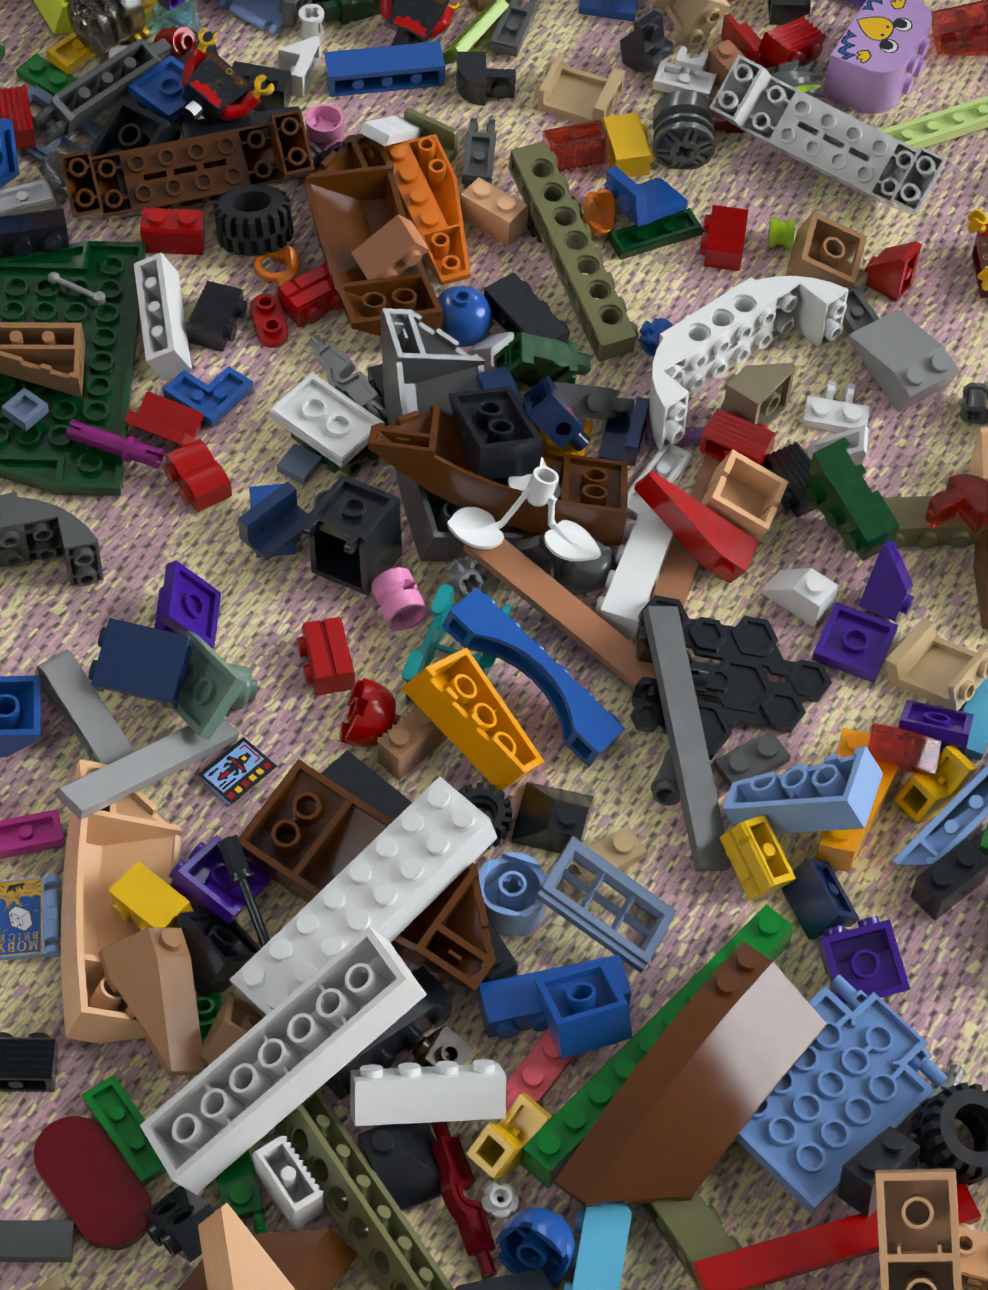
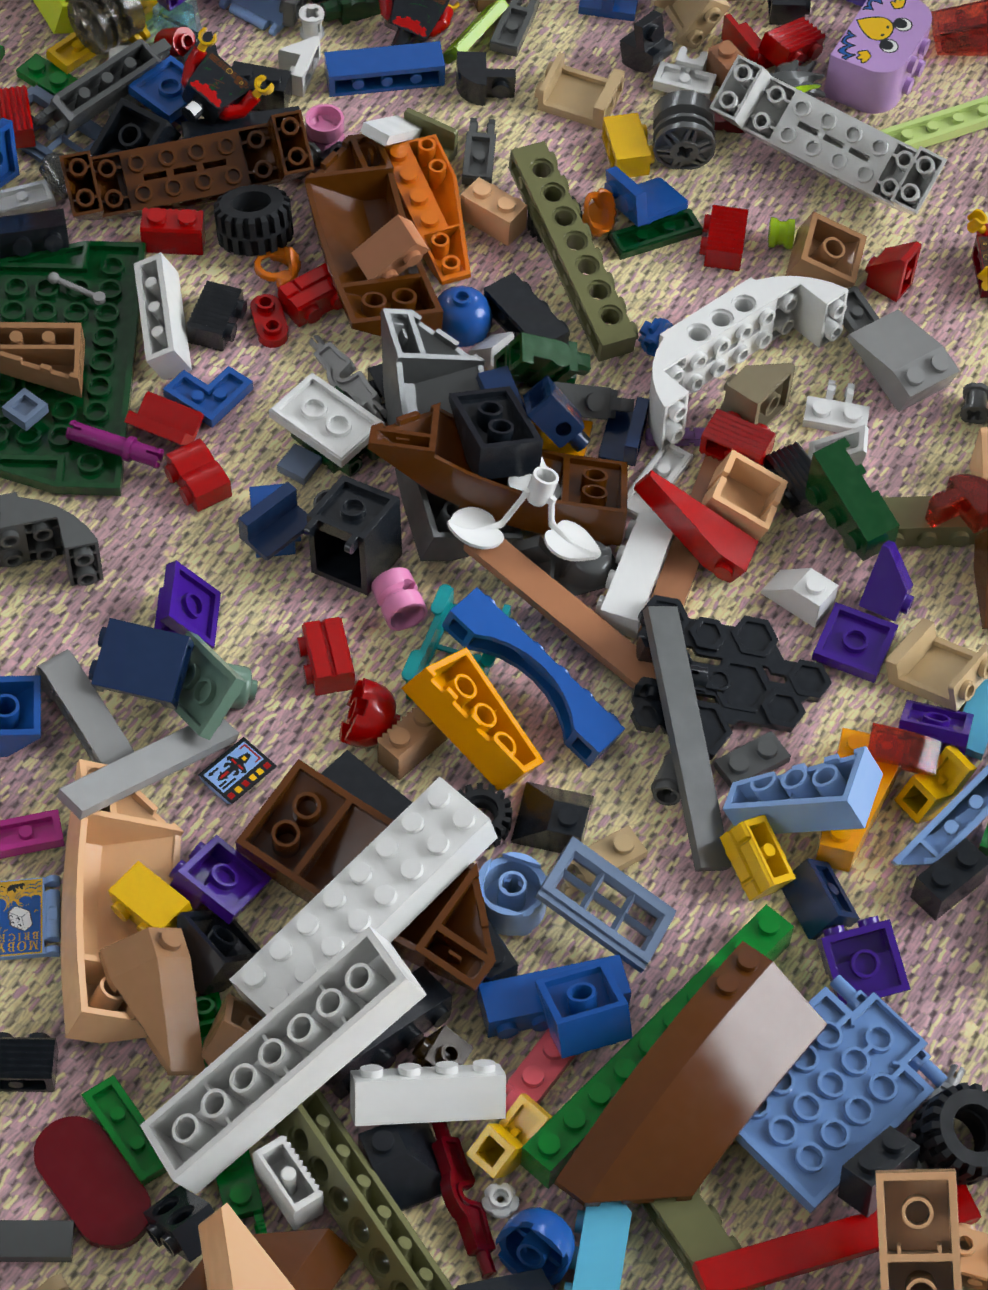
black piece [217,835,270,948] -> none
light grey gear [445,555,488,599] -> none
clear red brick [542,119,608,172] -> none

